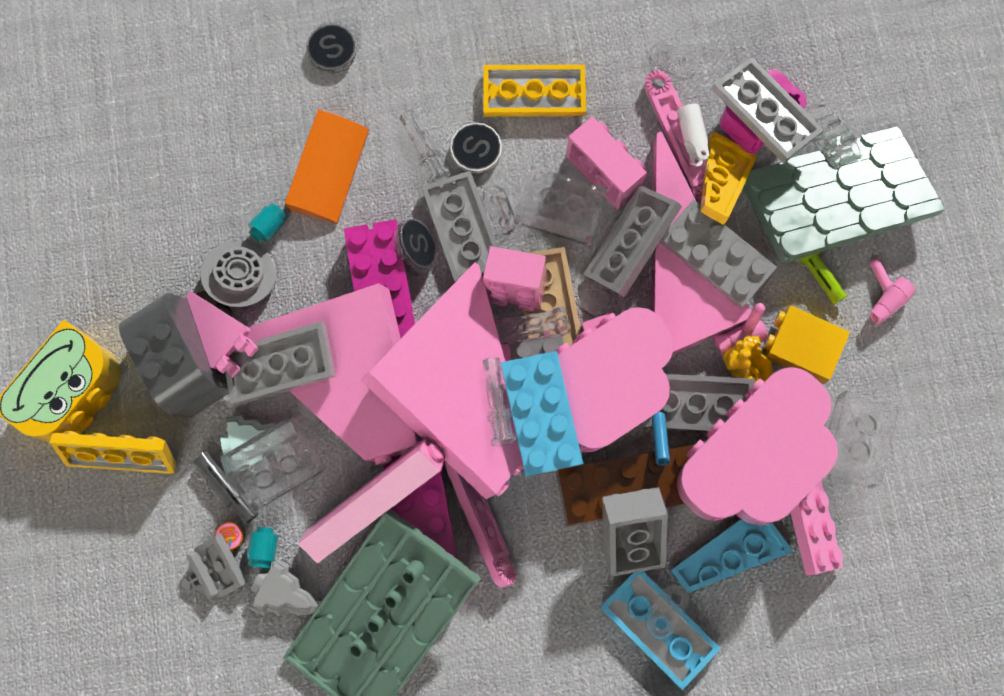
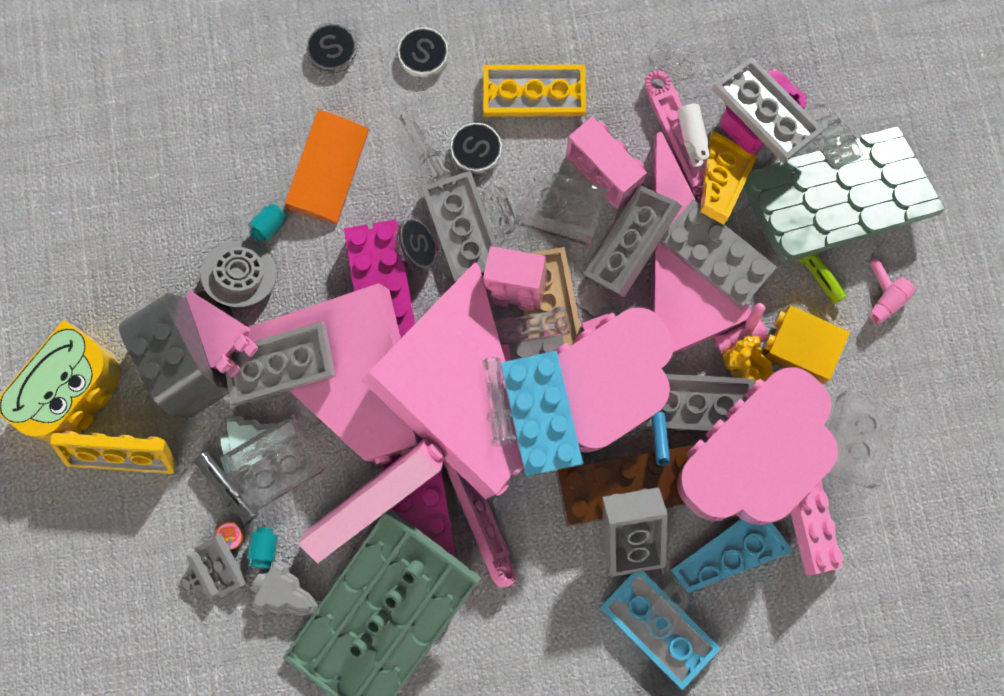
none -> black tile [398,27,449,78]

